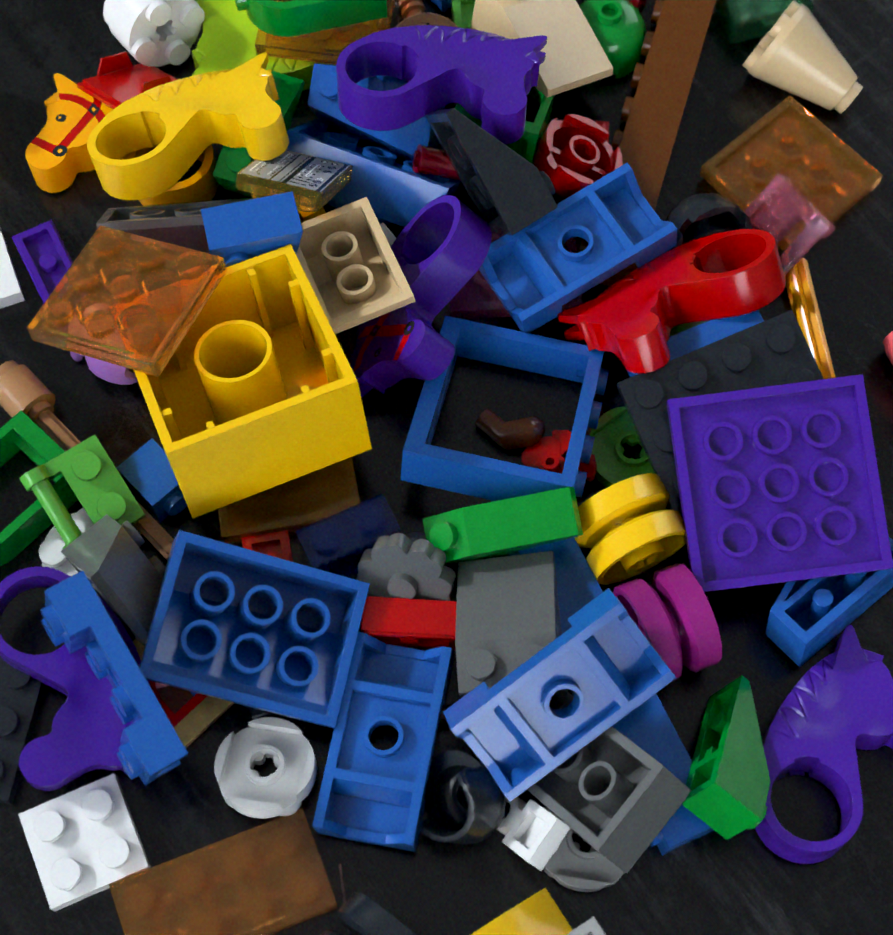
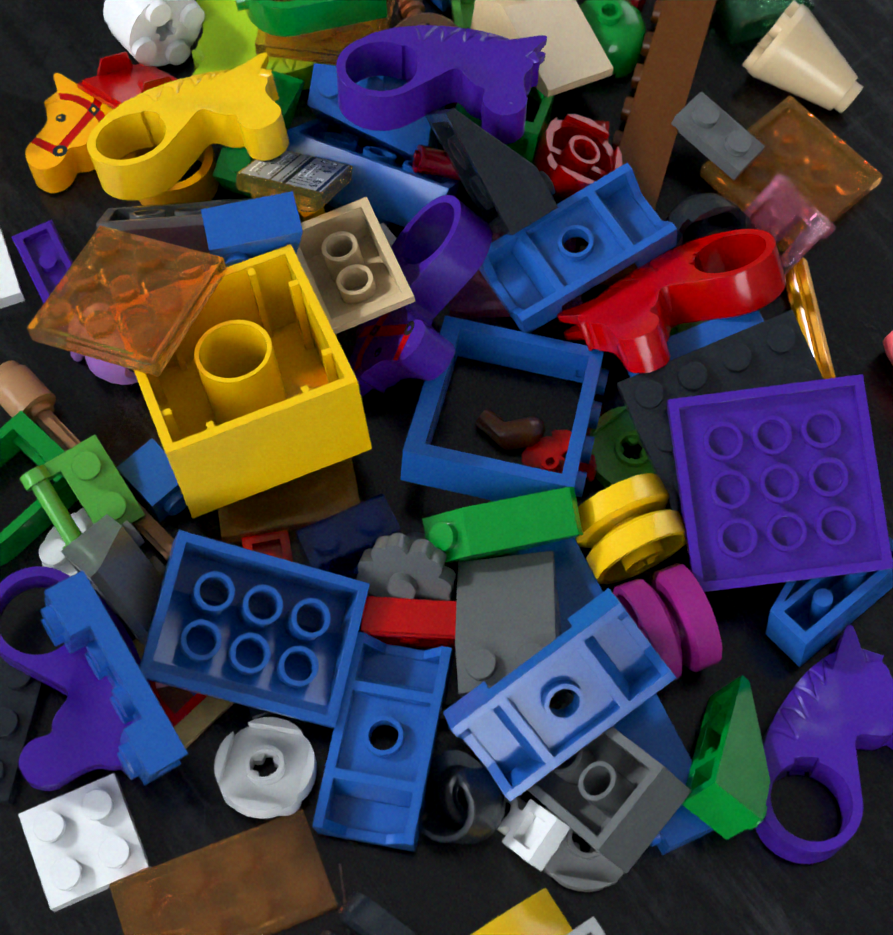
none -> dark grey plate [671,91,765,180]

